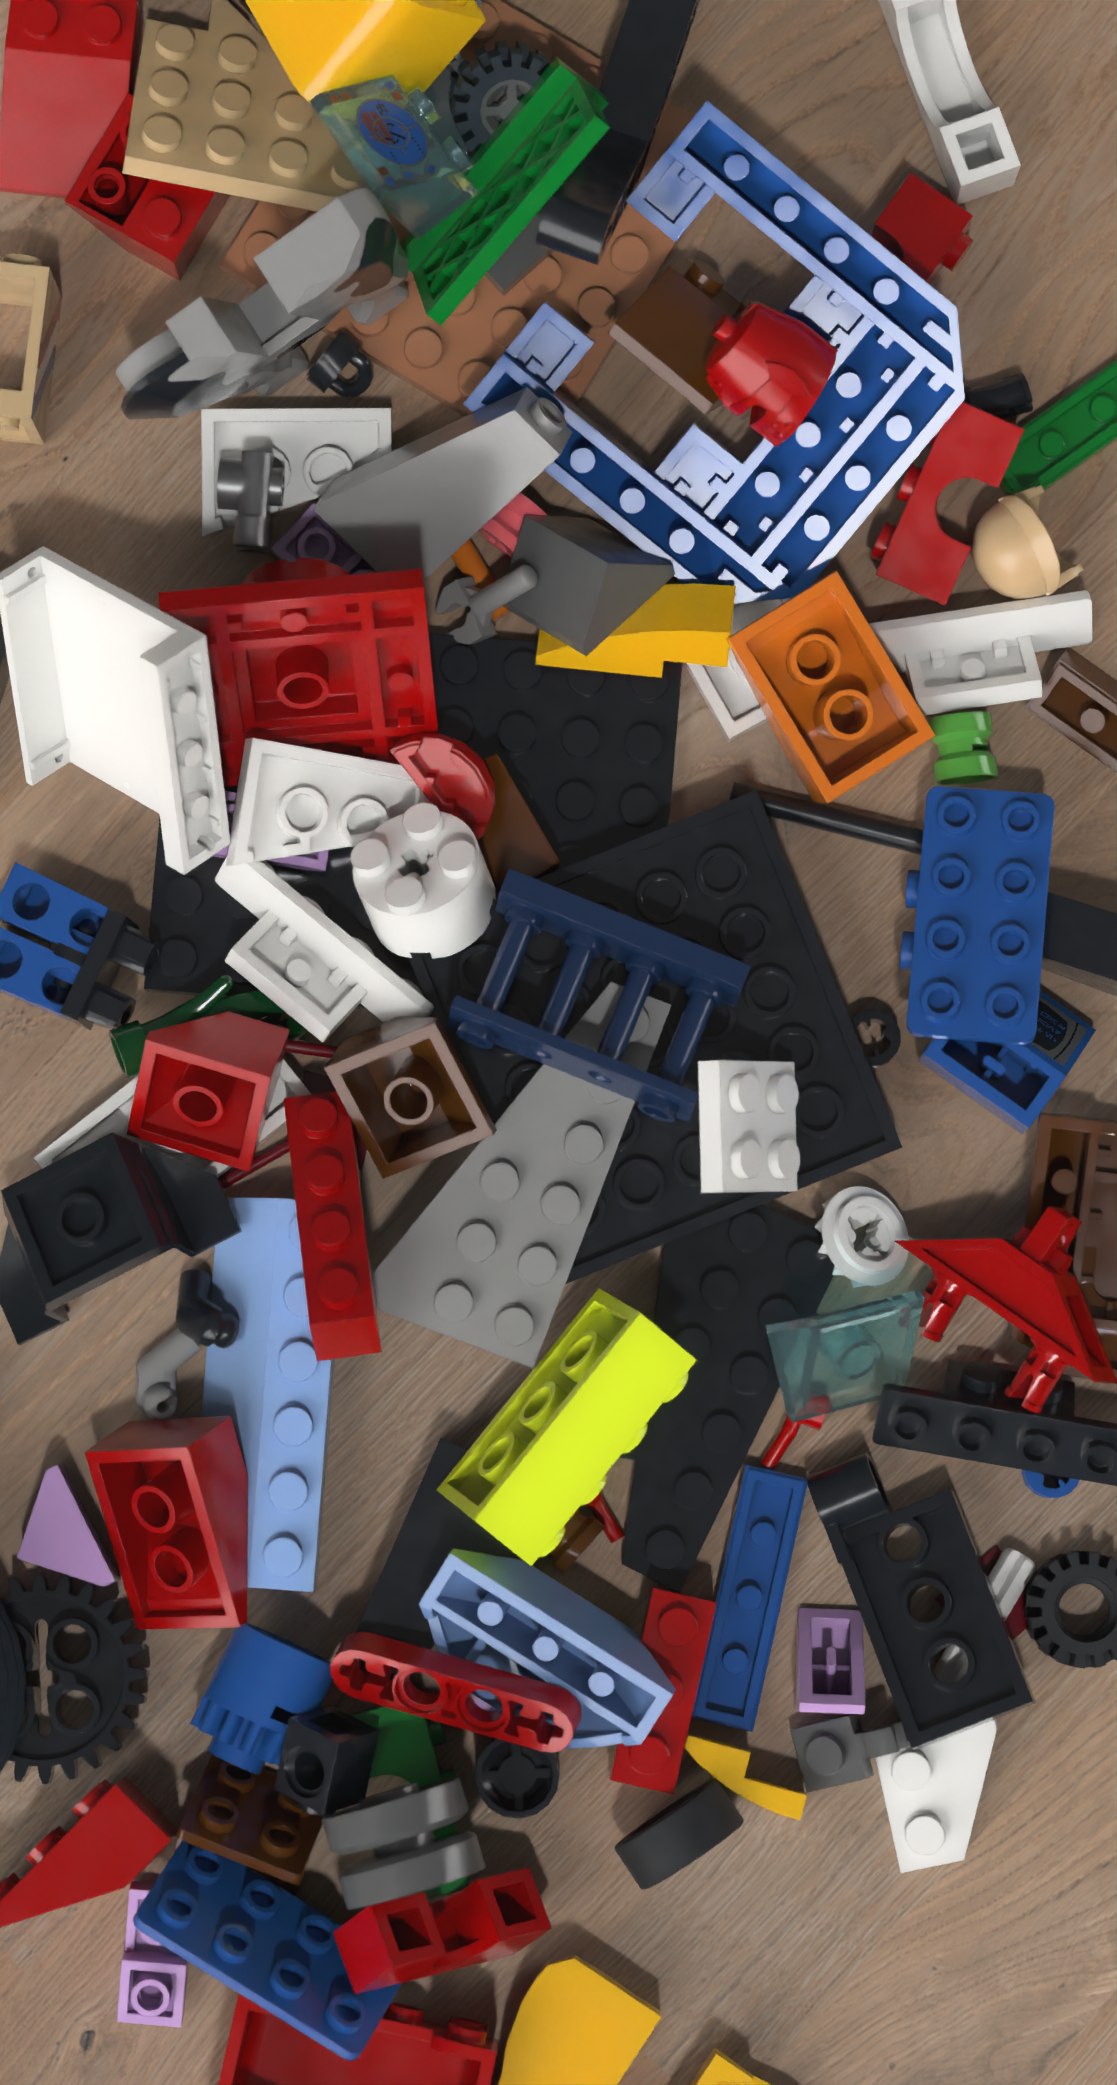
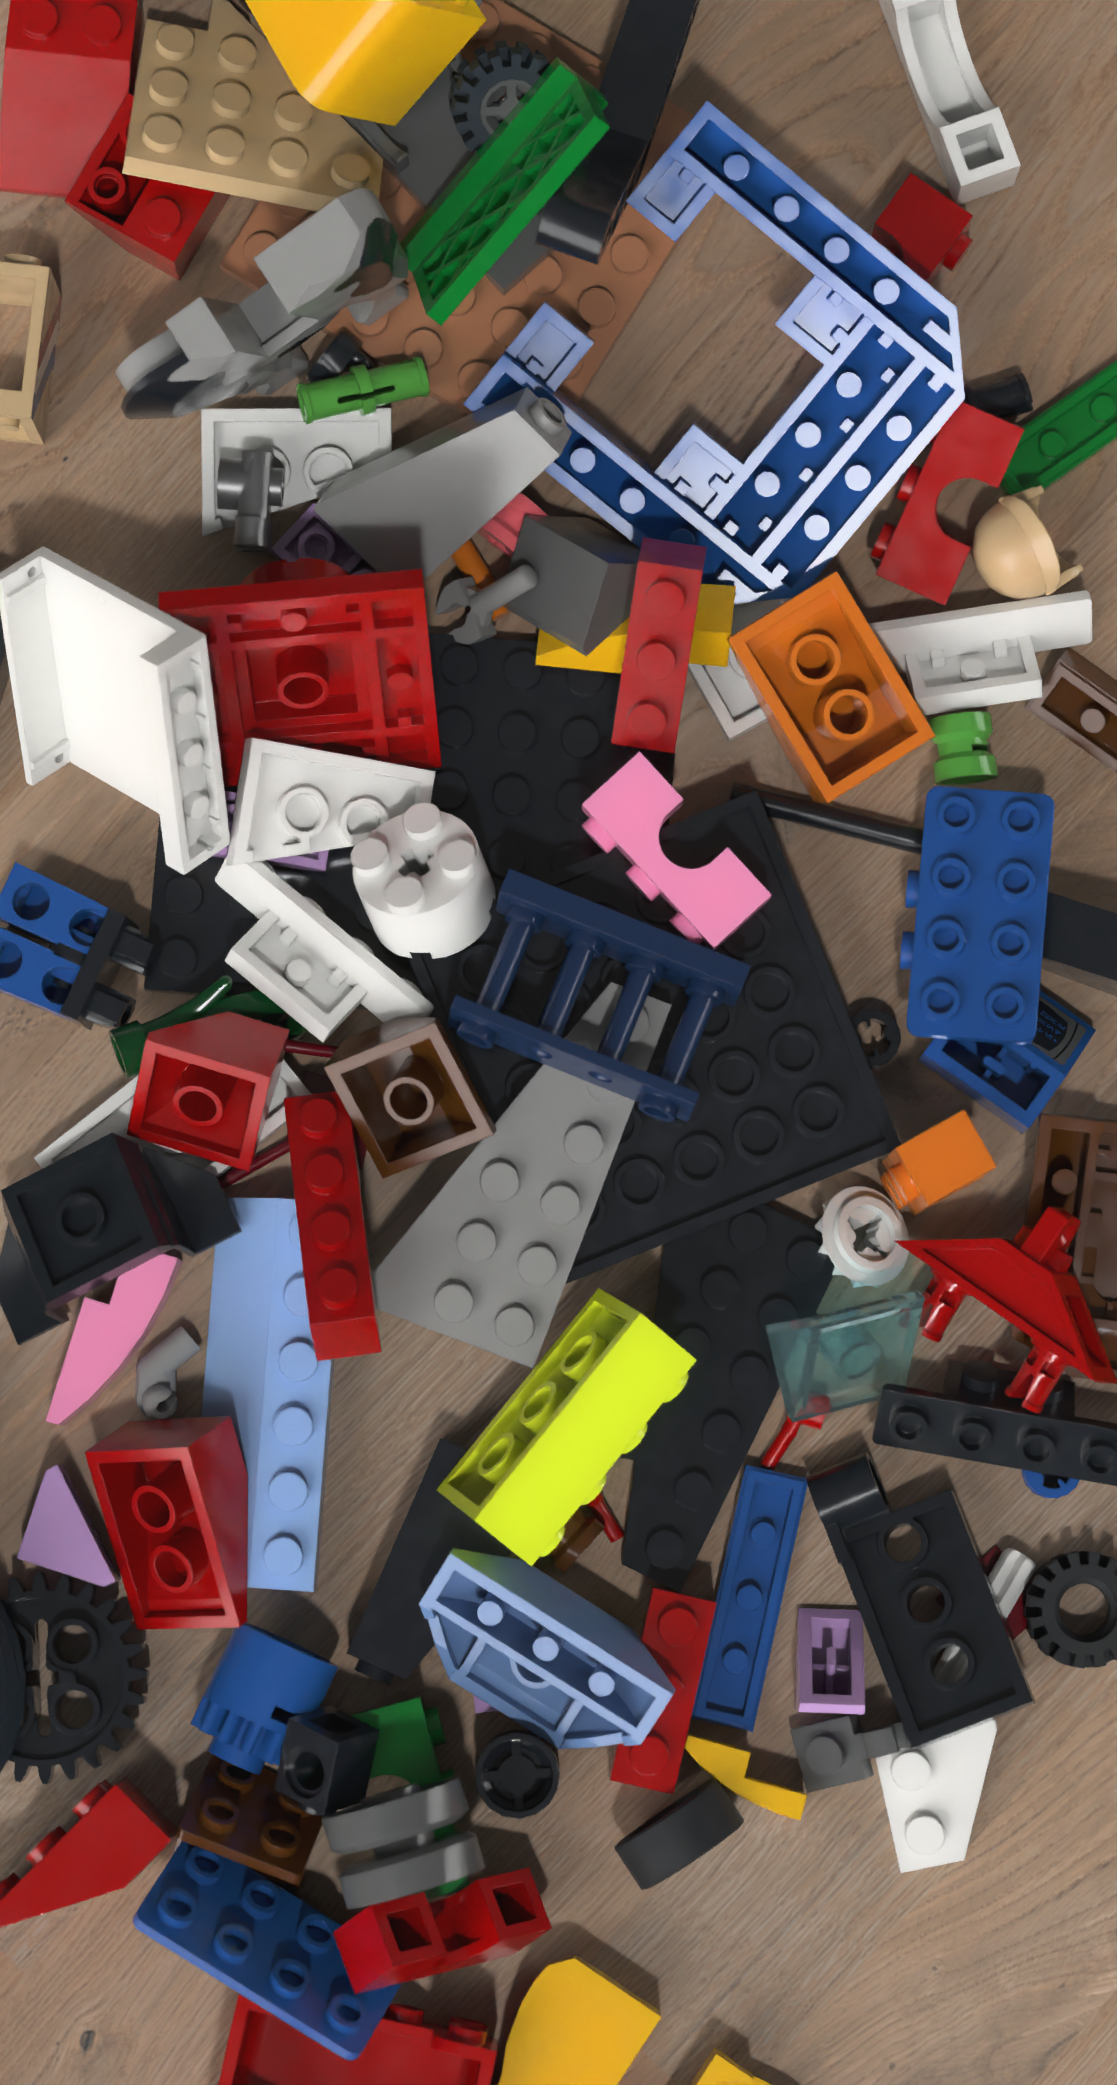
lavender slope [117,1881,189,2028] -> none
black arm [176,1269,239,1348] -> none
clear light blue slope [310,75,479,239] -> none
red beam [330,1632,582,1753] -> none
red plate [390,733,496,840] -> none
reddish brown slope [477,752,560,890] -> none
reddish brown slope [608,258,750,414] -> none
white plate [698,1060,800,1193] -> none
red helmet [705,301,838,447] -> none
none -> bright pink slope [46,1254,182,1426]
none -> bright green pin [296,356,430,424]
none -> bright pink arch [581,751,772,951]
none -> red arch [611,537,707,753]
none -> orange arch [879,1109,997,1217]

